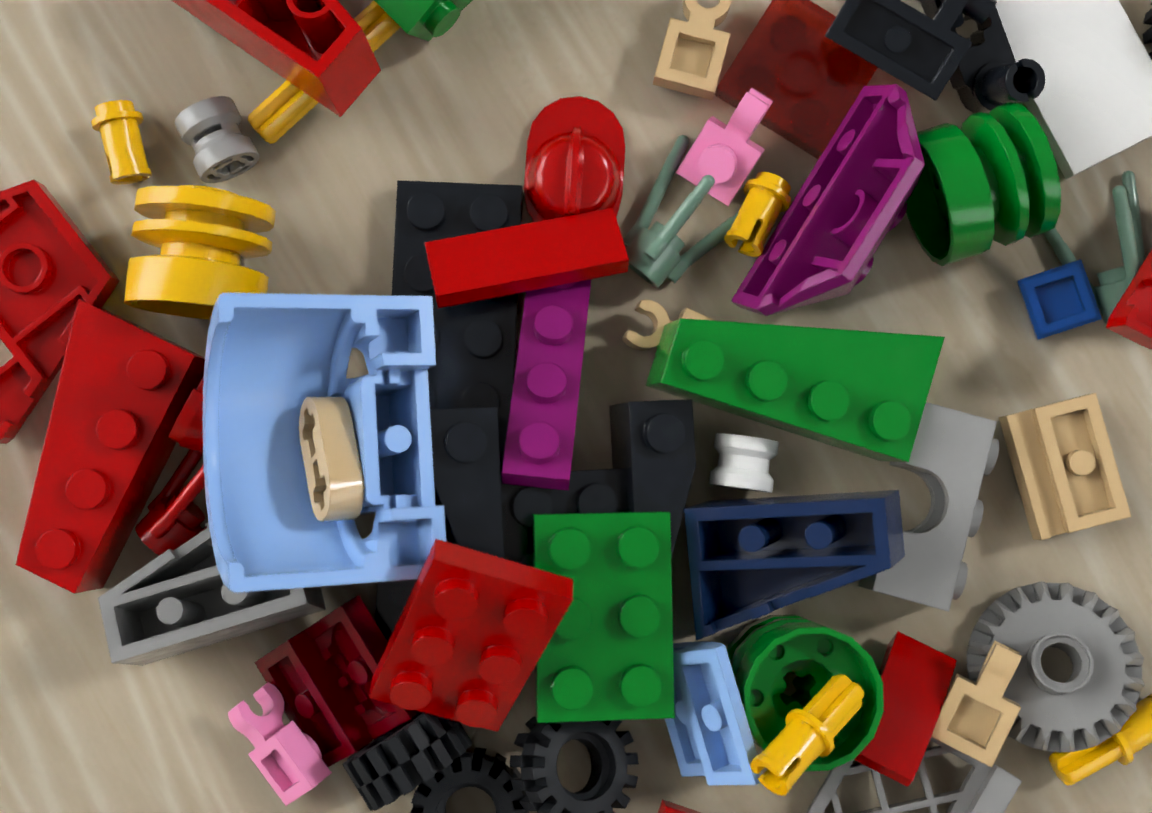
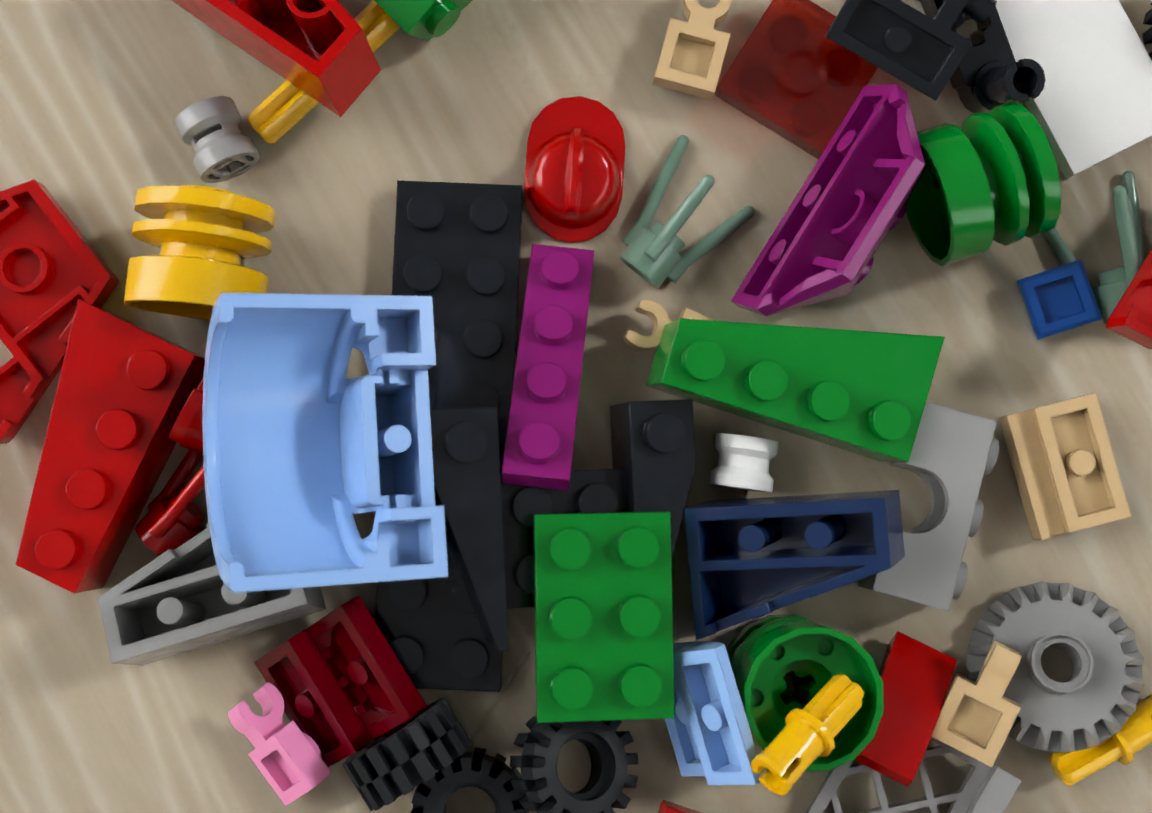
yellow pin [91,100,152,184] -> none
tan beam [299,397,364,521] -> none
red plate [369,539,573,732] -> none
red tile [424,208,629,308] -> none
bright pink plate [676,88,773,206] -> none
yellow pin [724,172,792,257] -> none

